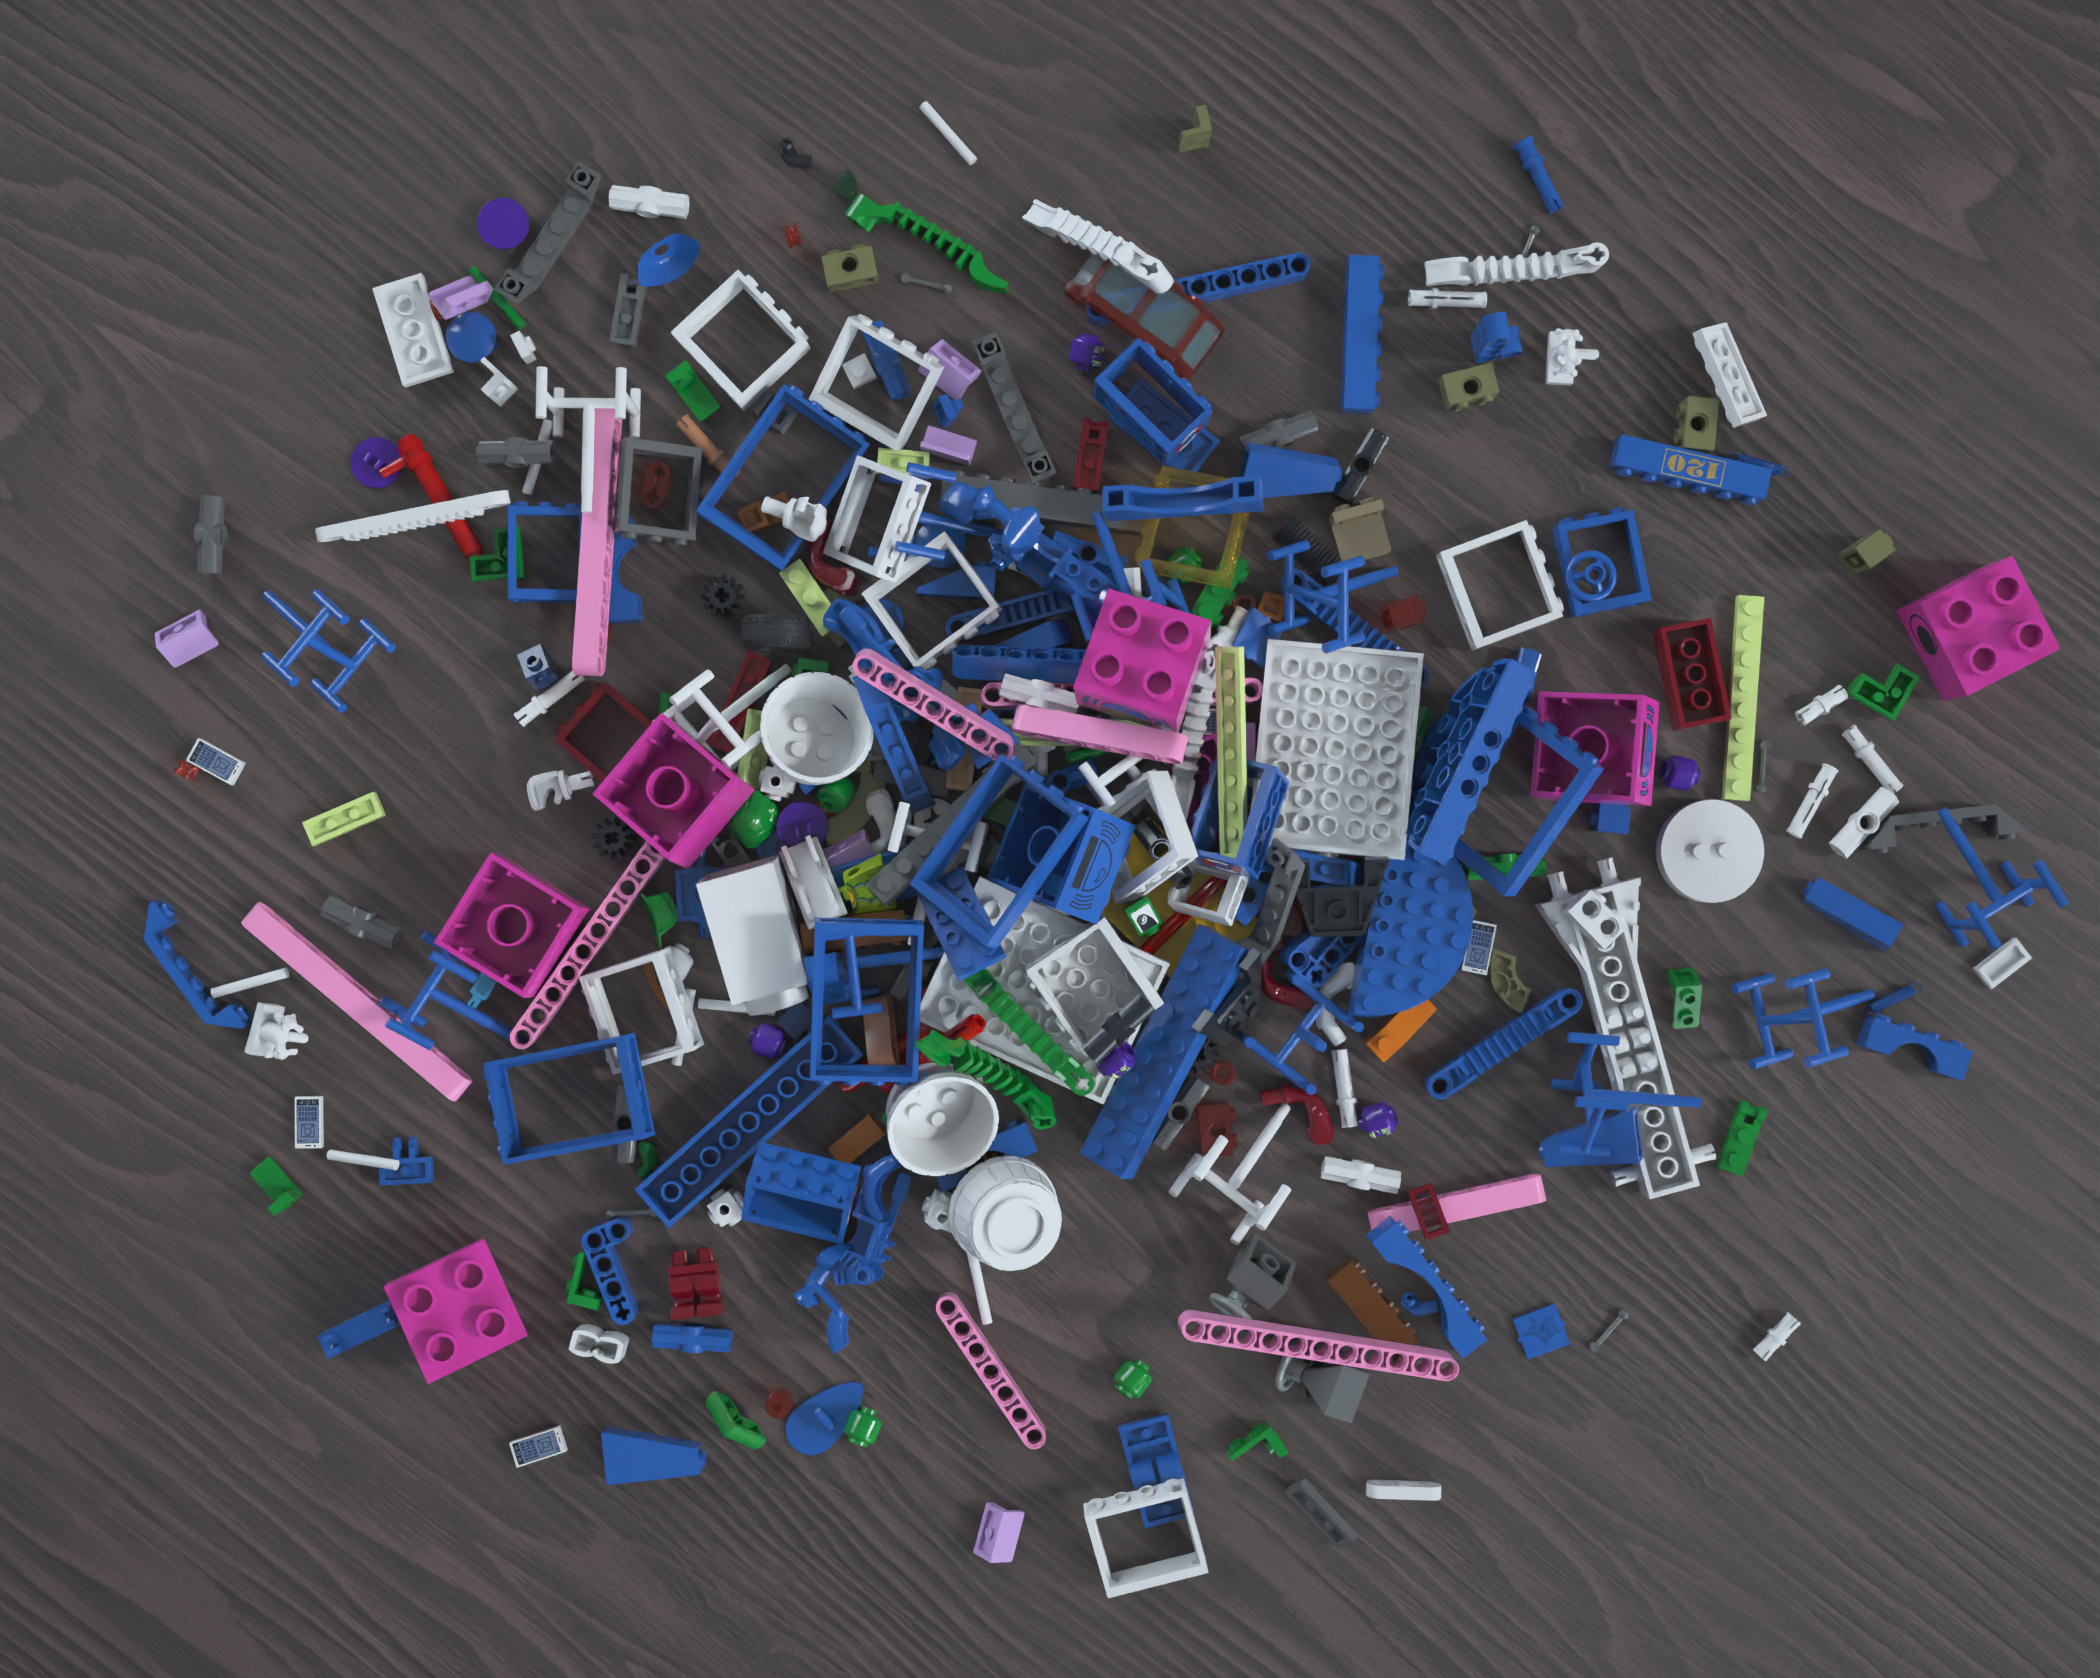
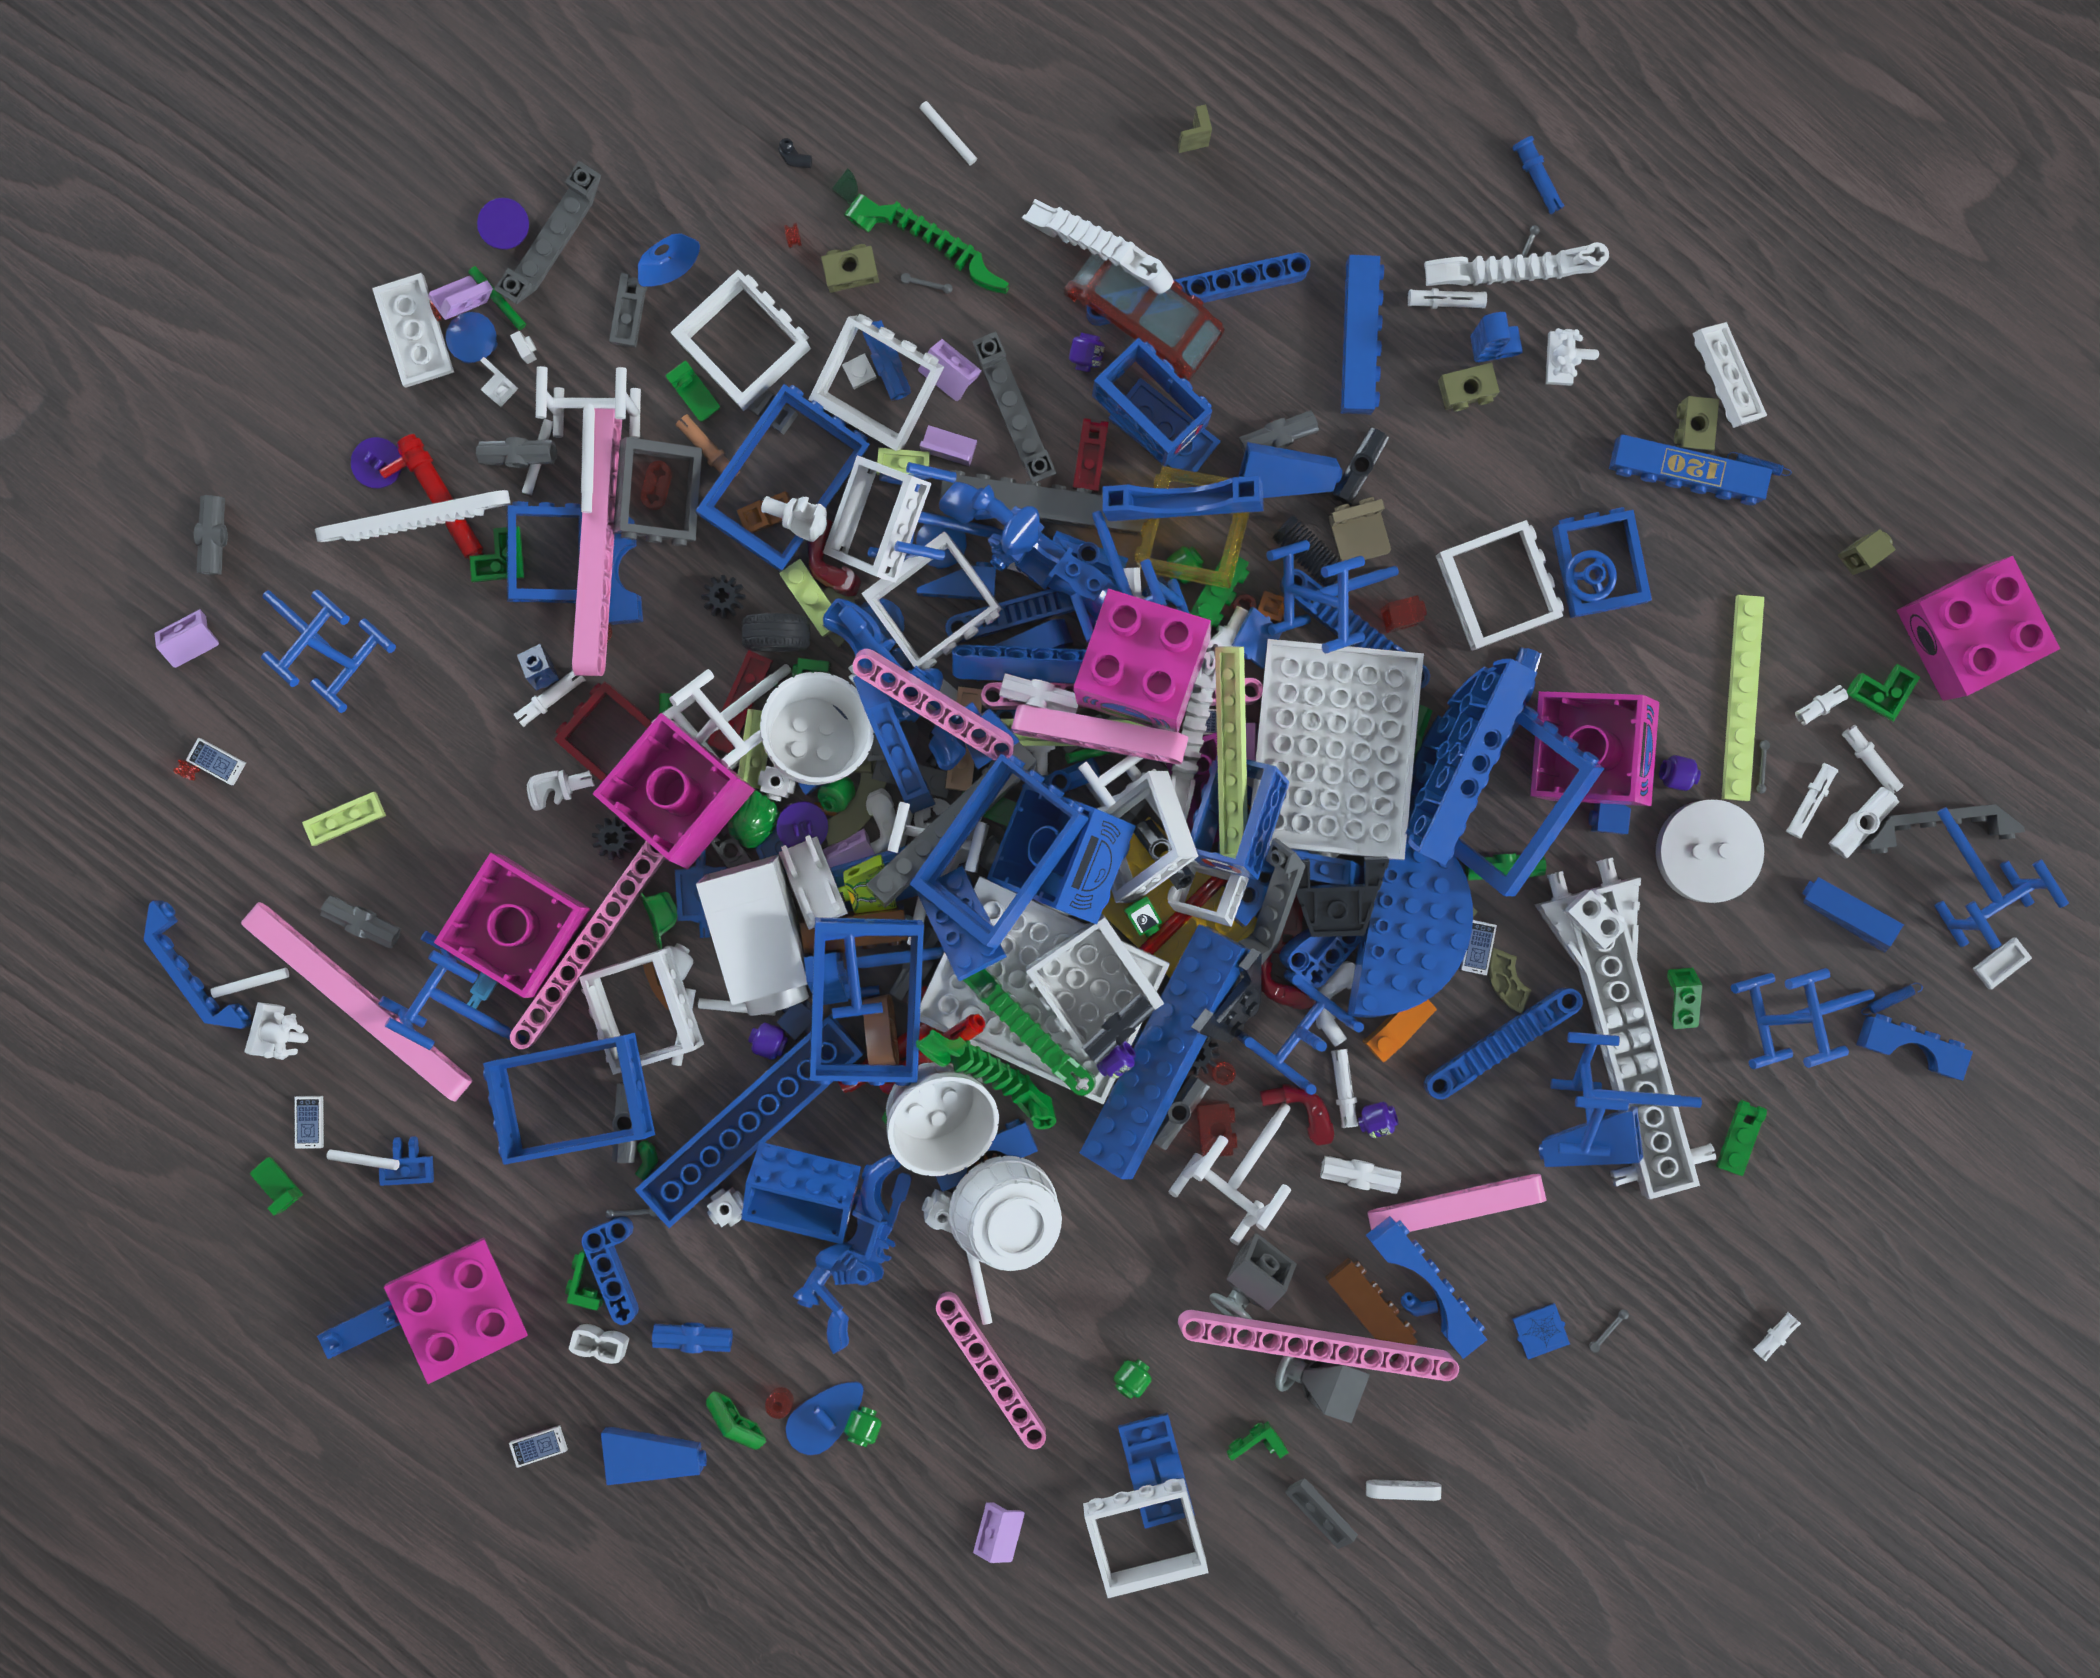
white piece [609,185,689,219] -> none
dark red hips [668,1247,724,1320] -> none
dark orange slope [828,1113,886,1164] -> none
blue tile [932,394,964,429] -> none
dark red slope [1407,1183,1450,1242] -> none
dark red brick [1652,618,1732,731] -> none

